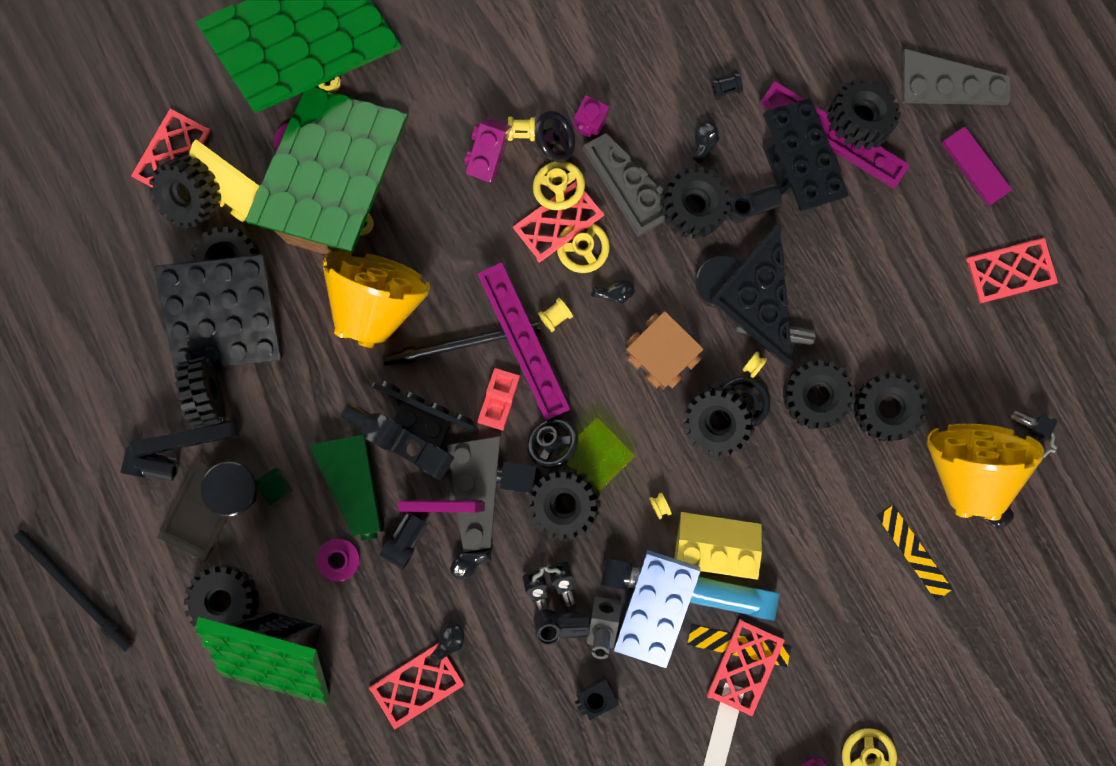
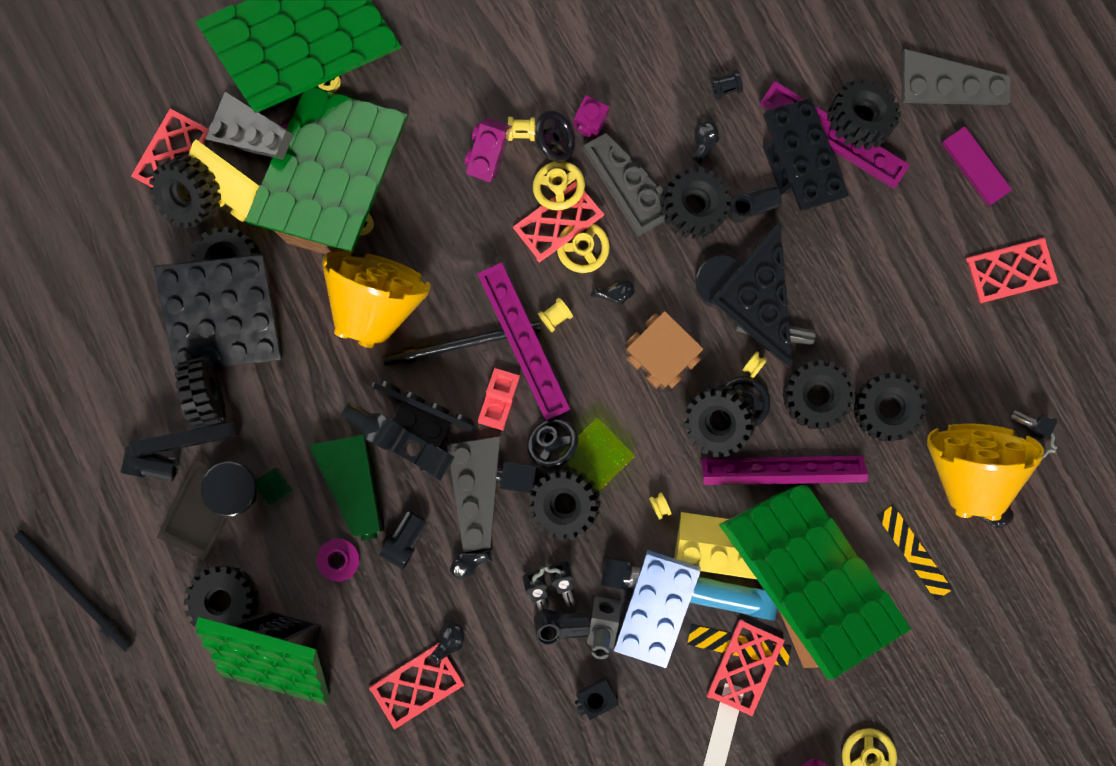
magenta tile [398,499,485,513] -> none
none -> wing [206,92,293,160]
none -> magenta plate [701,456,868,485]
none -> green piece [719,483,911,679]

